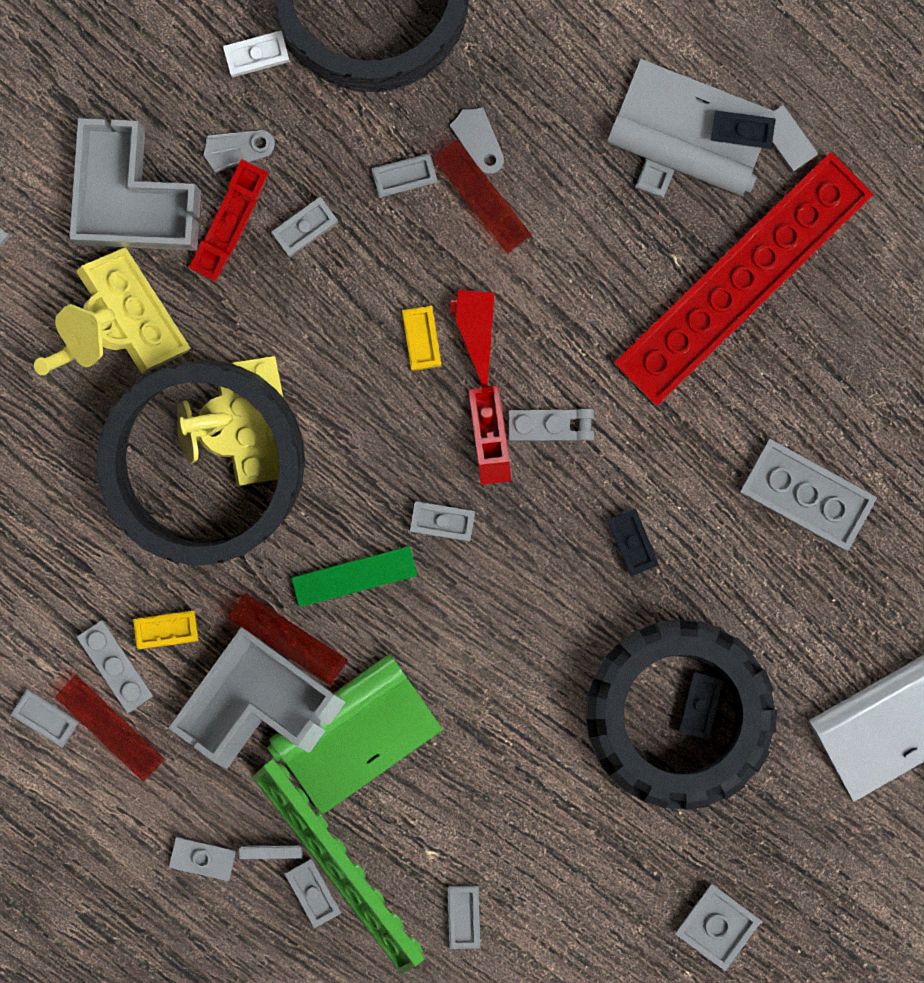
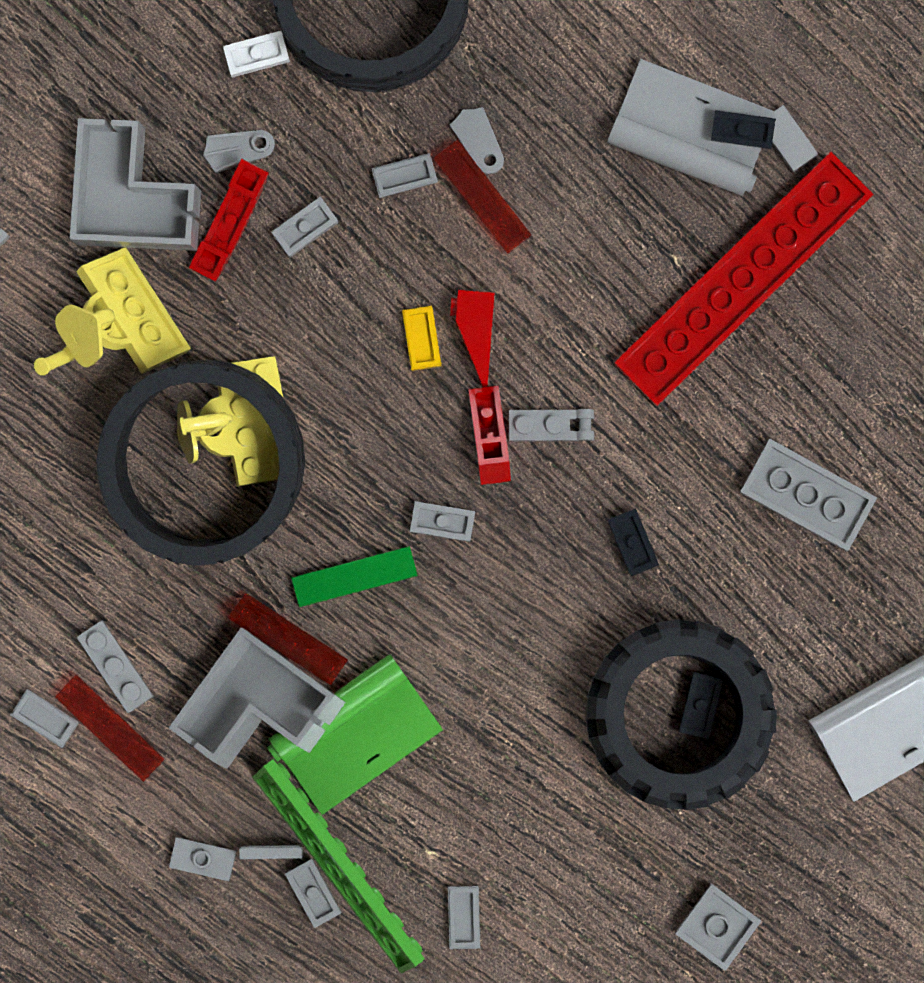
yellow plate [133,611,199,650] -> none
light grey tile [635,159,674,199] -> none

